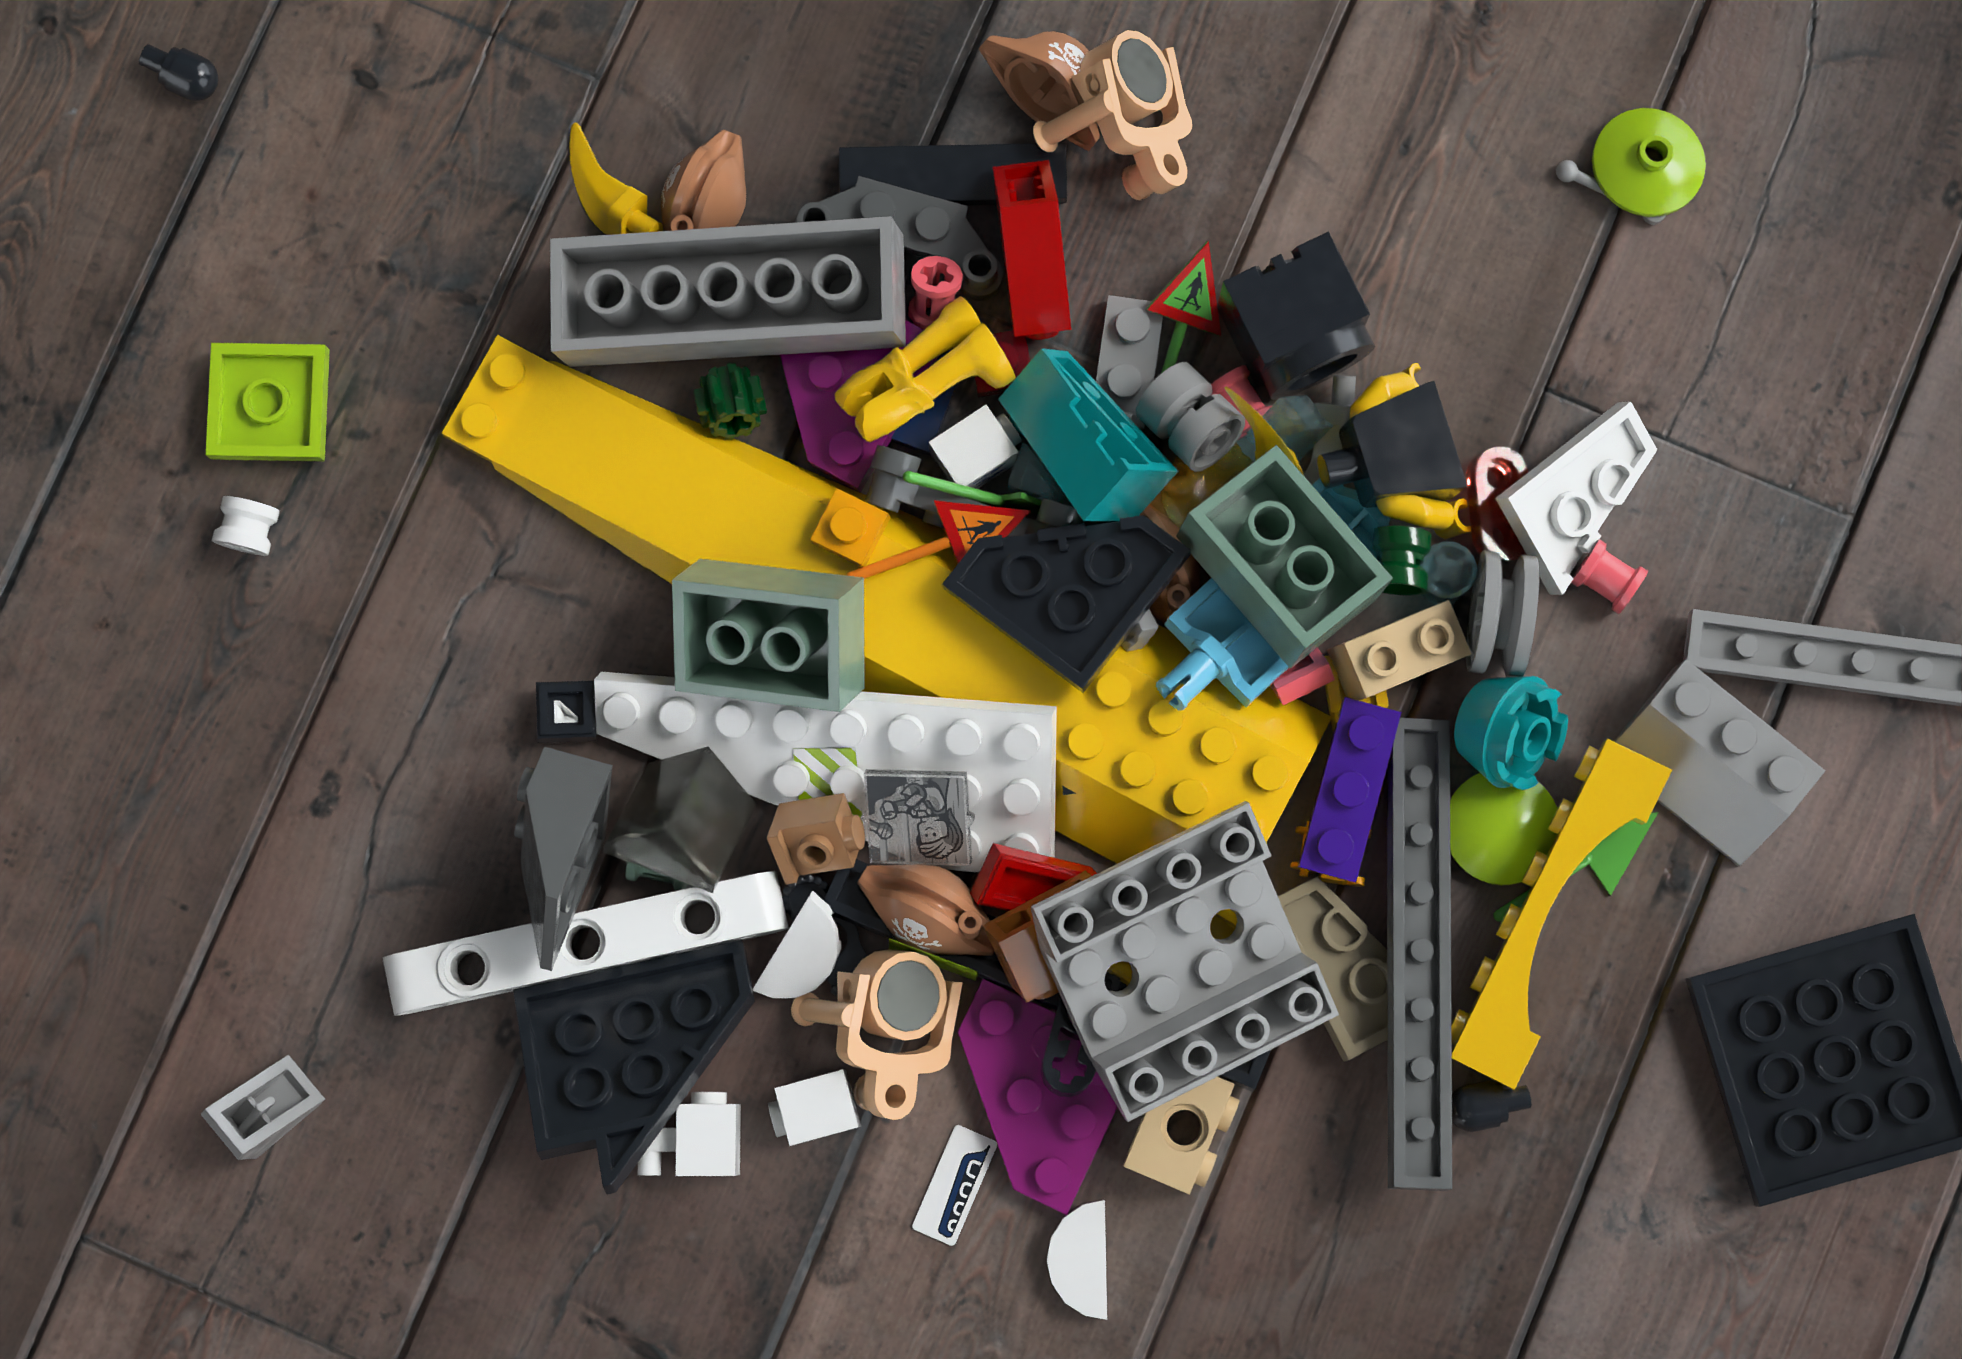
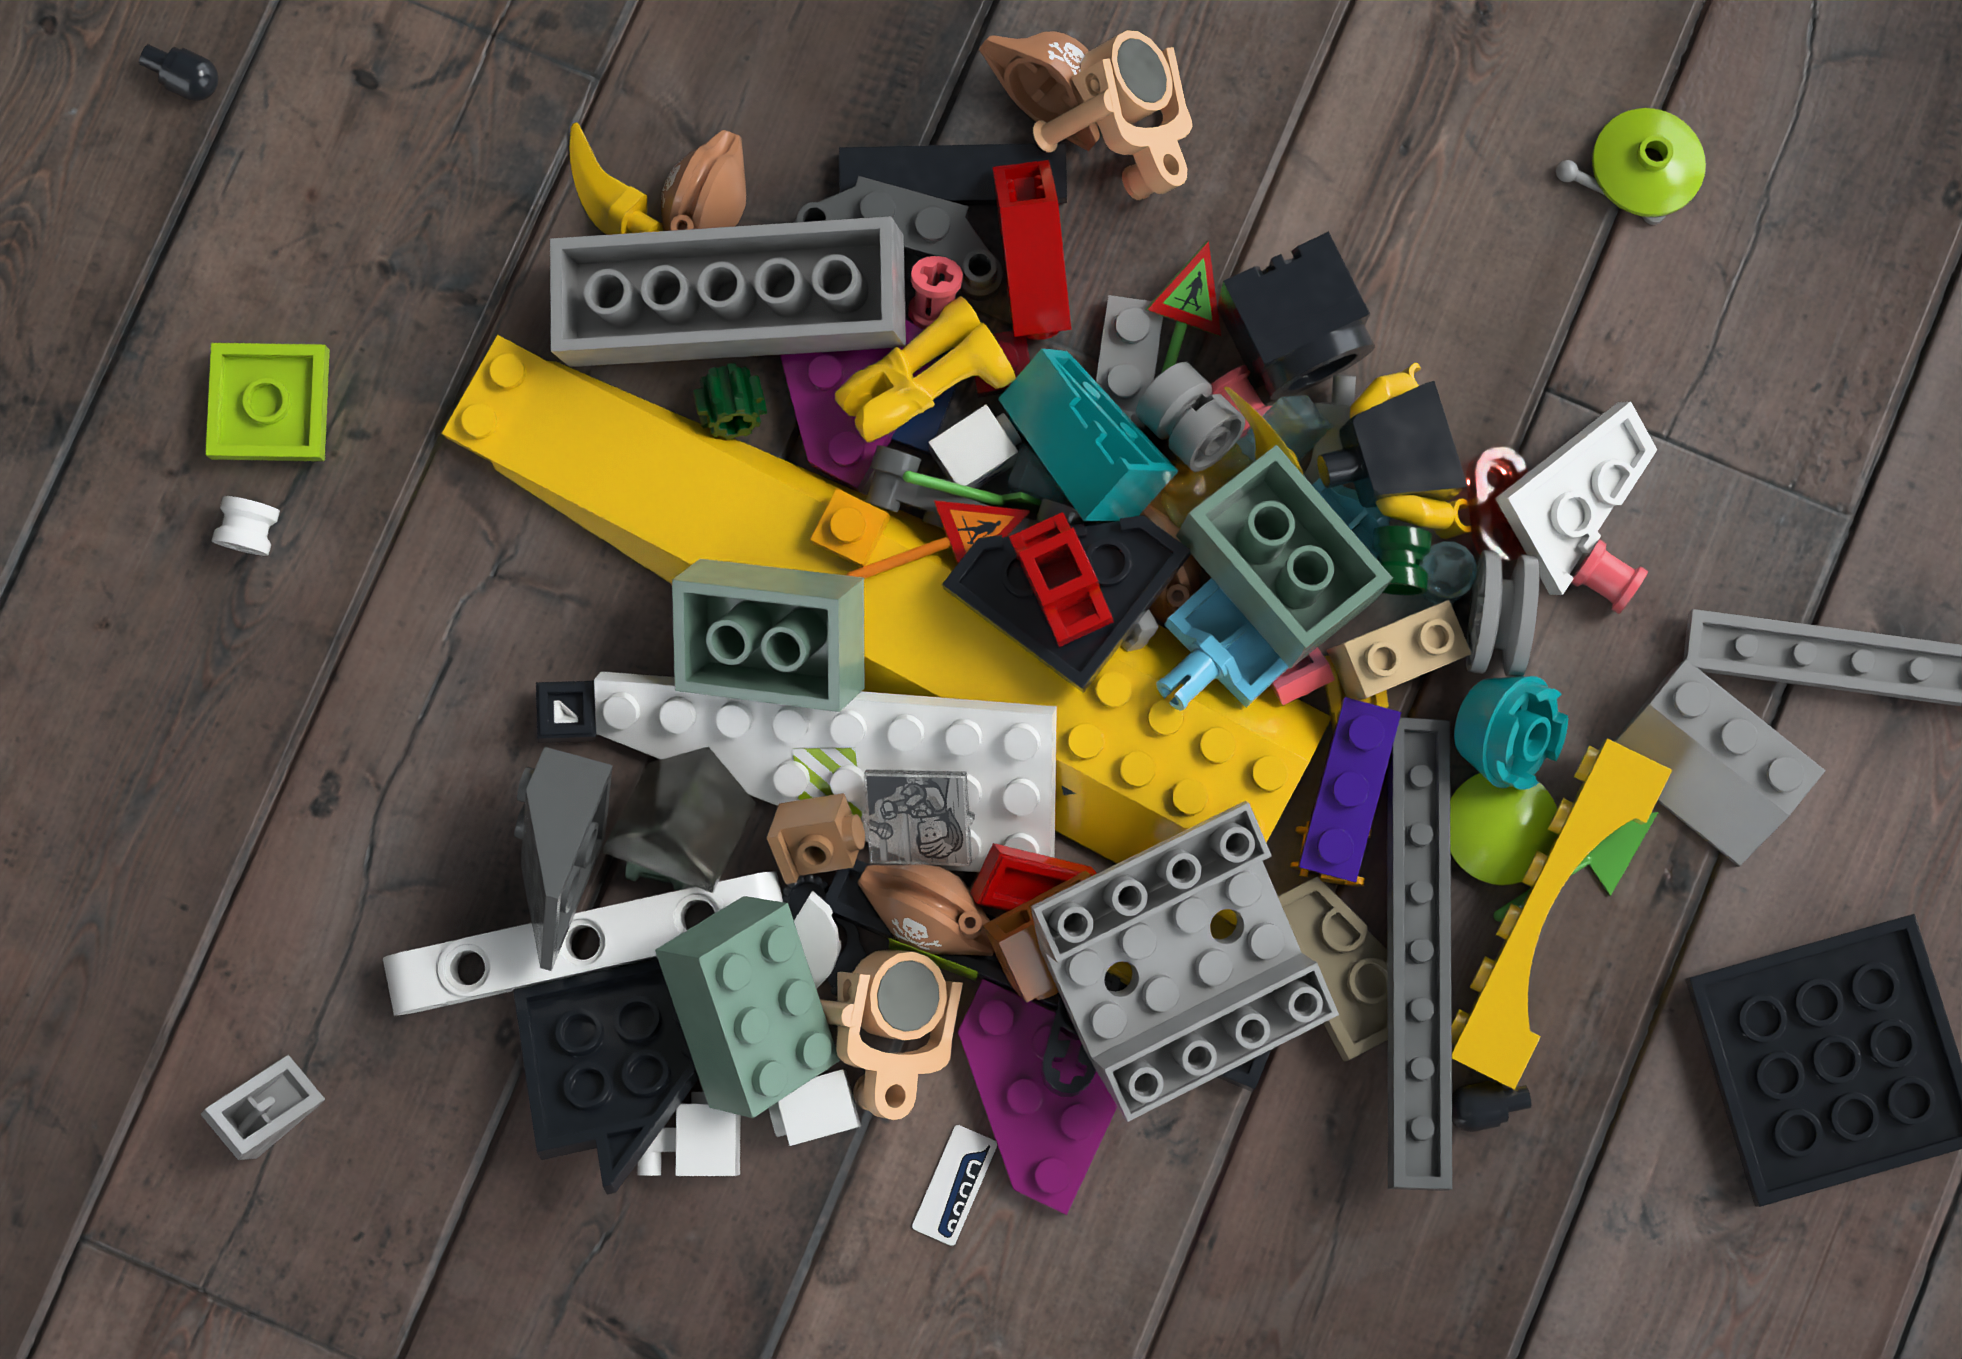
white tile [1047,1200,1107,1320] -> none
tan brick [1122,1077,1240,1195] -> none
none -> sand green brick [655,896,840,1118]
none -> red brick [1009,512,1113,647]

